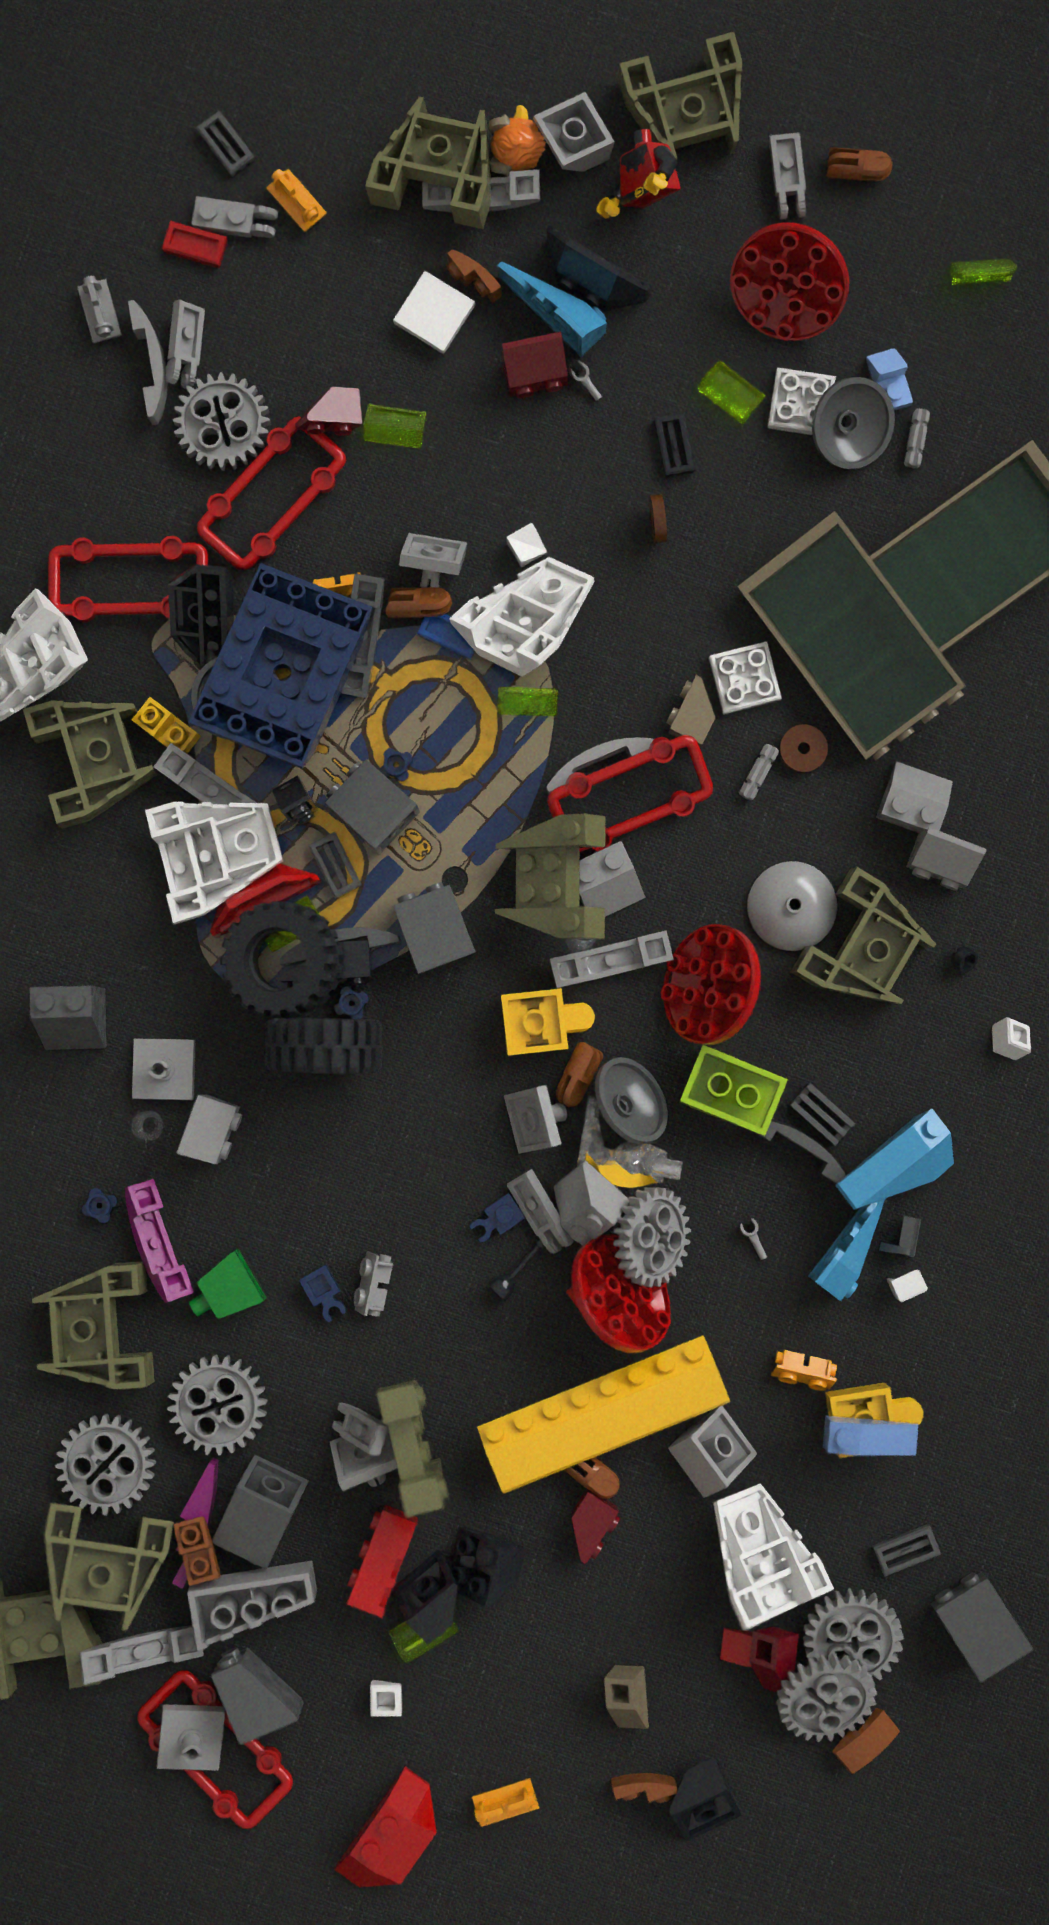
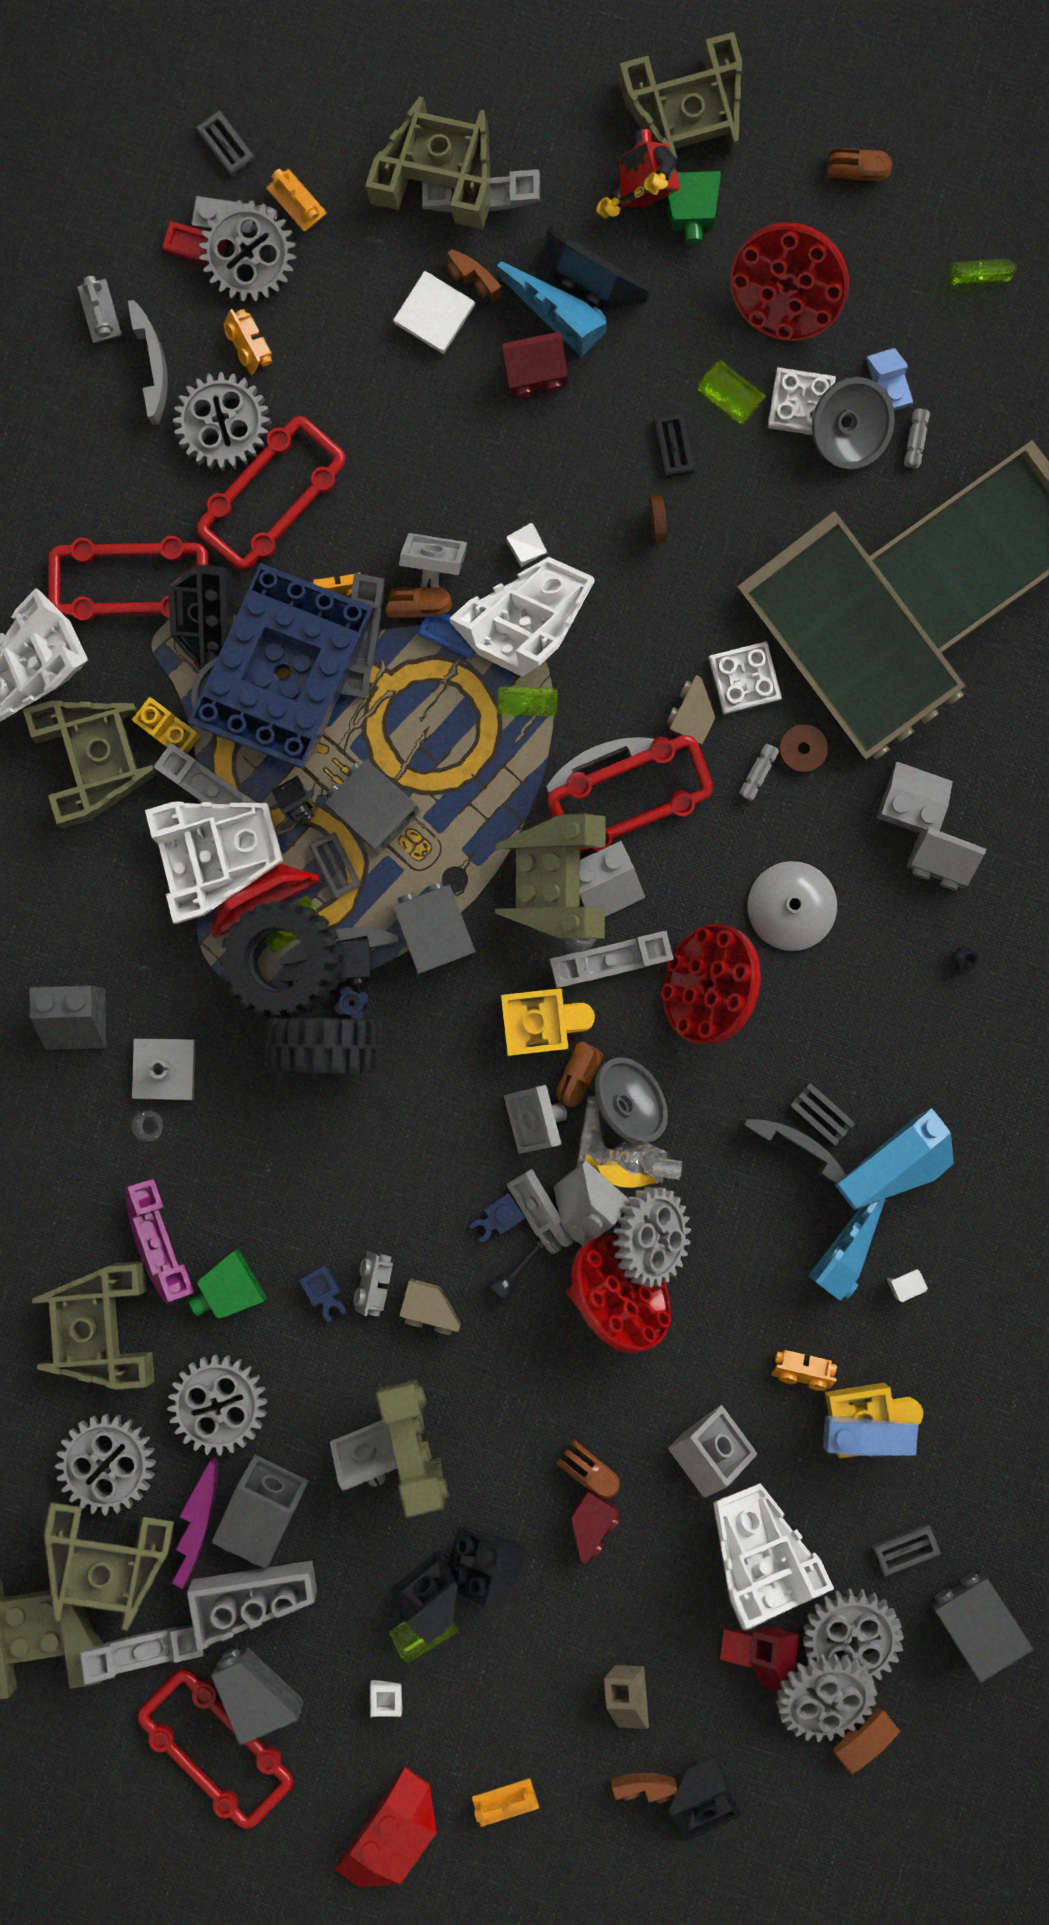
dark blue plate [82,1188,117,1223] -> none
light grey tile [157,1704,225,1770] -> none
light grey hinge [165,299,205,389] -> none
dark orange slope [173,1516,221,1586] -> none
light grey slope [177,1094,242,1164] -> none
slope [295,387,362,436] -> none
light grey hinge [332,1402,388,1456] -> none
red wedge [347,1505,418,1618] -> none
clear neon green slope [363,404,427,448] -> none
dark blue plate [380,748,413,781] -> none
yellow slope [477,1335,730,1494] -> none
orange hair [488,105,546,176] -> none
light grey slope [533,92,614,172] -> none
light grey hand [568,361,602,401] -> none
lime slope [679,1045,788,1136] -> none
light grey hand [740,1218,767,1260] -> none
light grey hinge [769,133,806,219] -> none
olive wedge [790,867,936,1004] -> none
dark grey tile [879,1216,921,1257] -> none
white slope [992,1017,1031,1060] -> none
none -> light grey gear [199,200,296,301]
none -> light orange hinge [223,309,273,375]
none -> dark tan slope [400,1278,461,1335]
none -> green torso [664,171,721,245]

